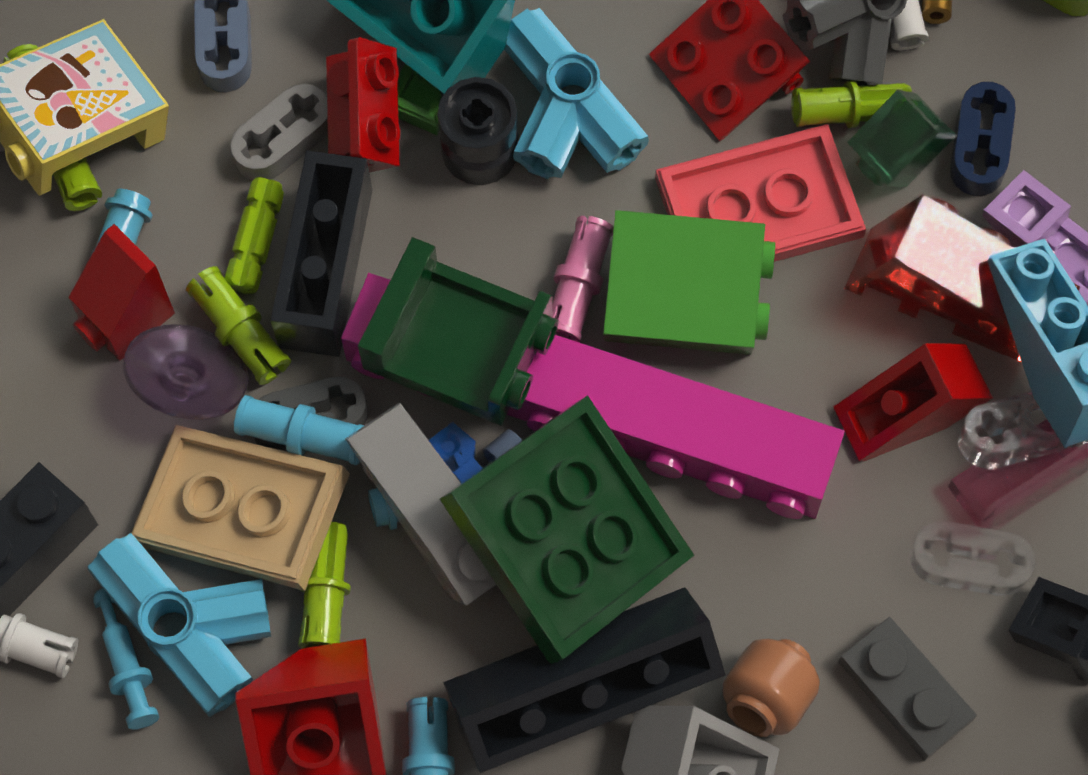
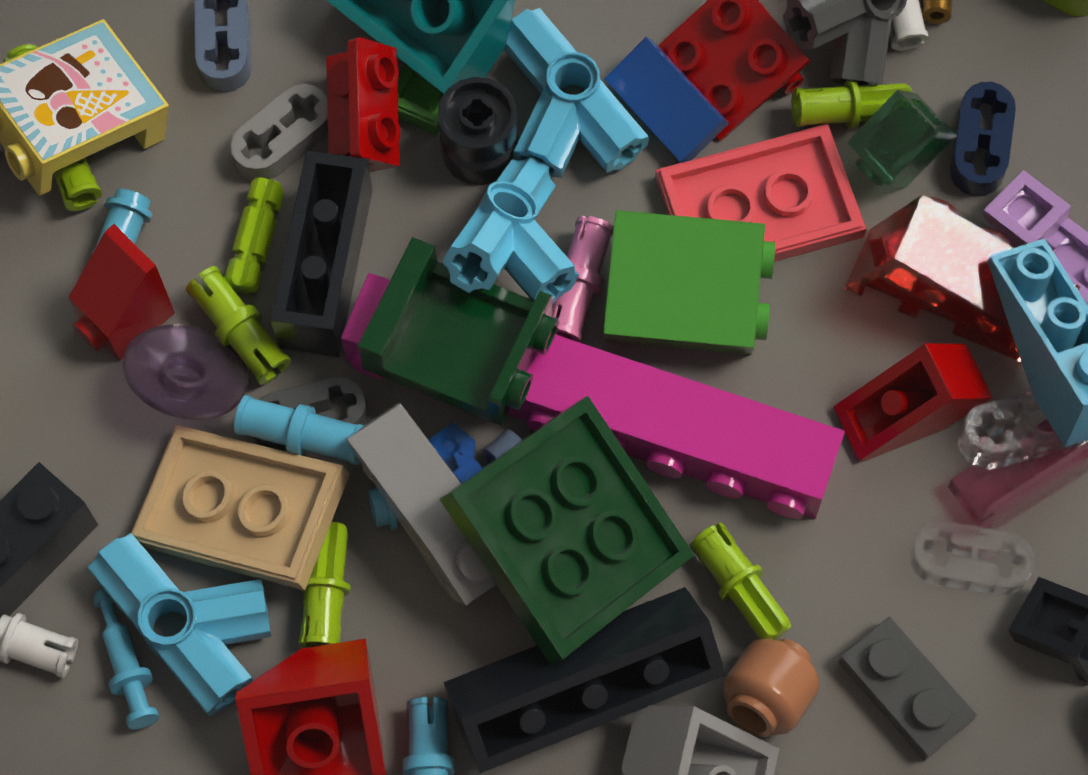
none -> medium azure piece [442,156,579,304]
none -> blue tile [604,37,729,163]
none -> lime axle [690,523,791,640]

